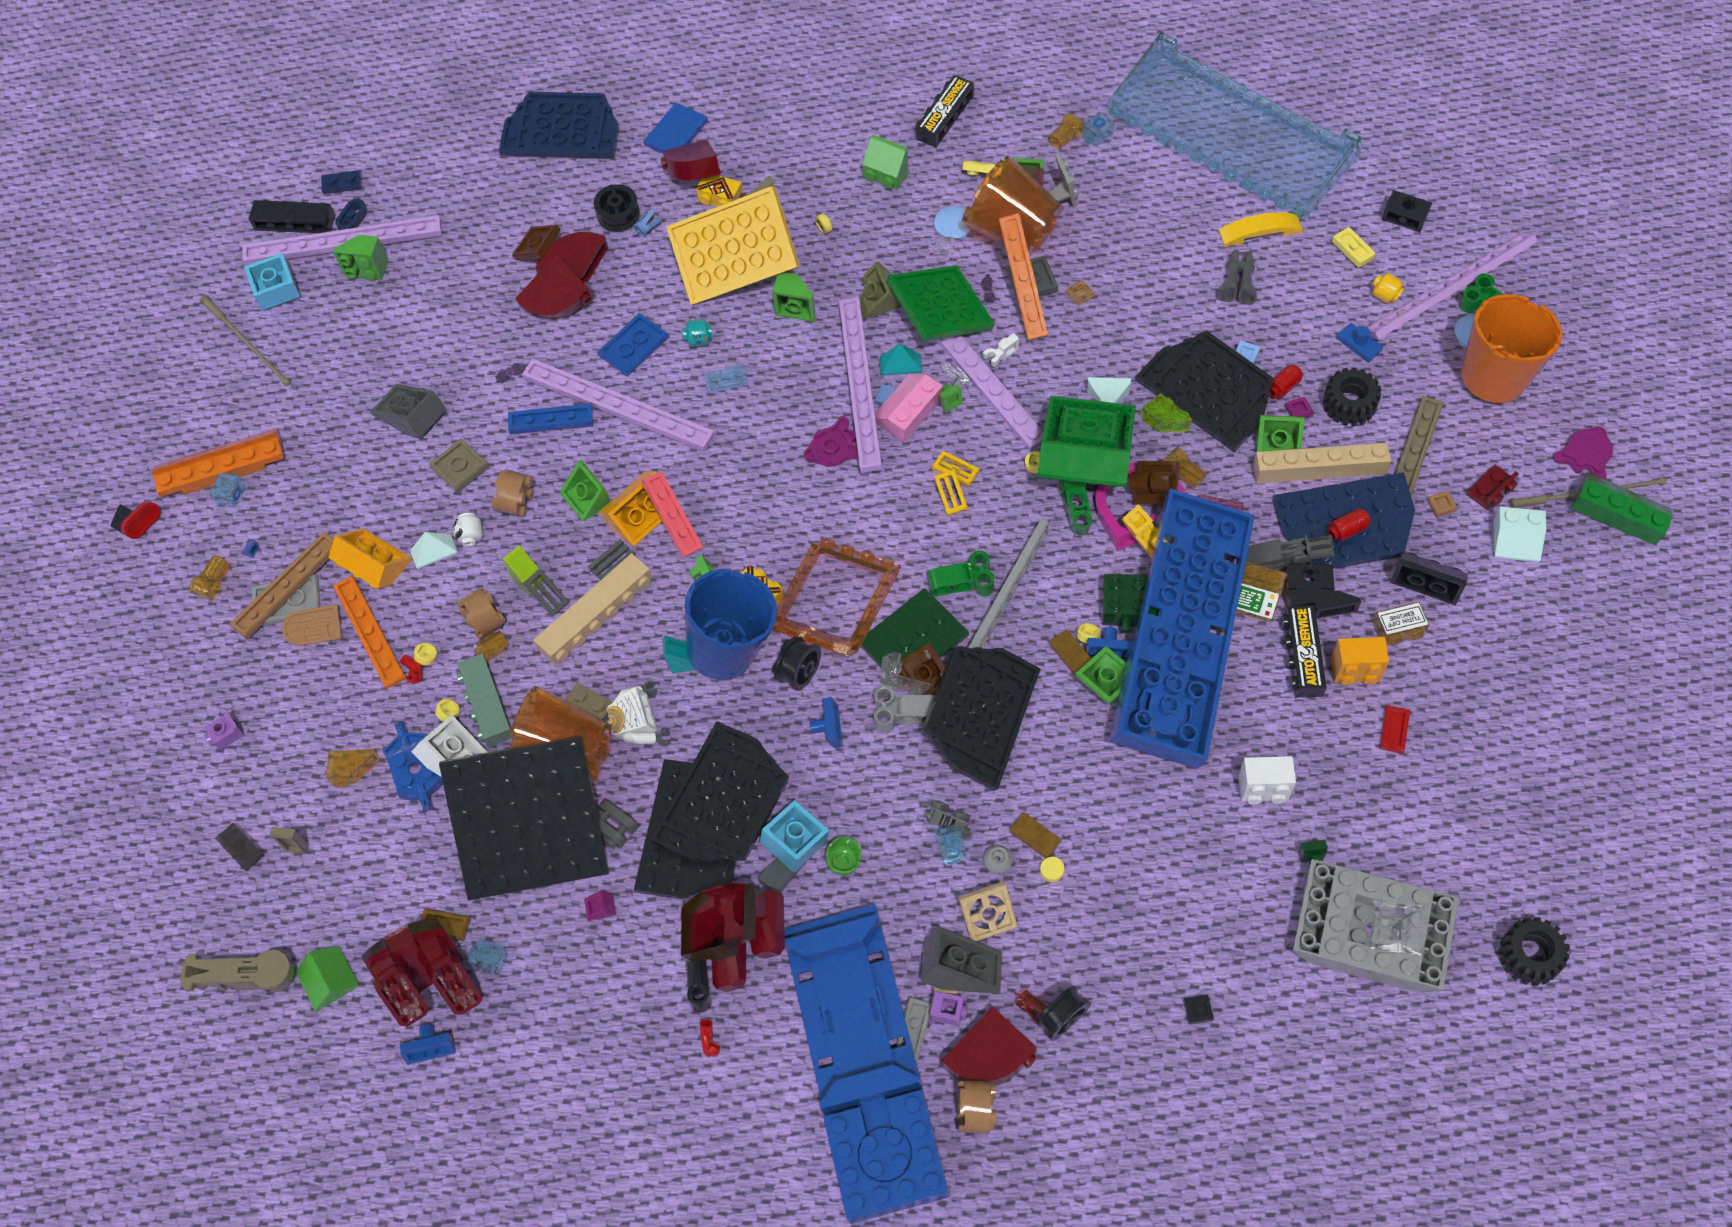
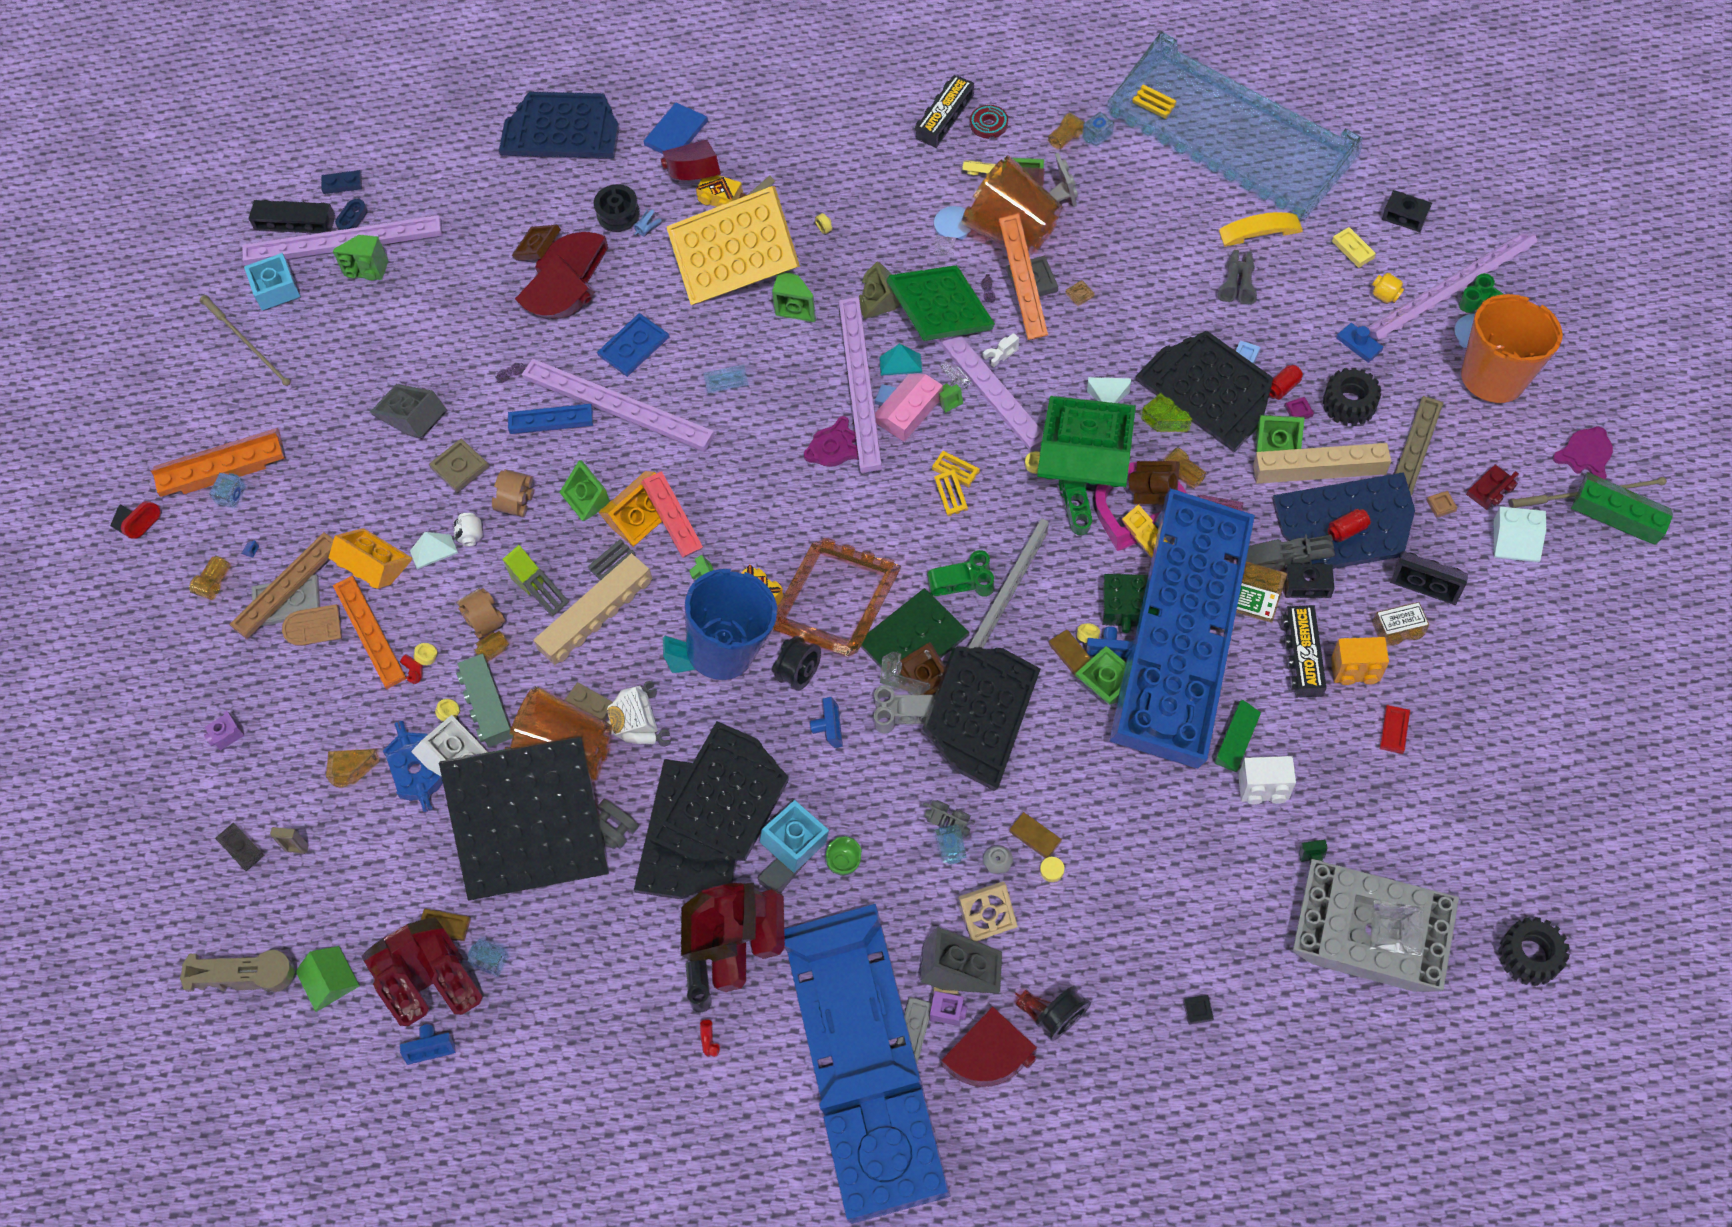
magenta slope [584,890,616,921] -> none
teal head [682,319,713,347] -> none
bright green slope [862,134,909,190] -> none
medium nougat brick [957,1081,996,1133] -> none
black slope [1284,588,1361,619] -> none
none -> dark red tile [970,105,1008,139]
none -> yellow tile [1133,84,1176,119]
none -> green slope [1215,700,1261,773]

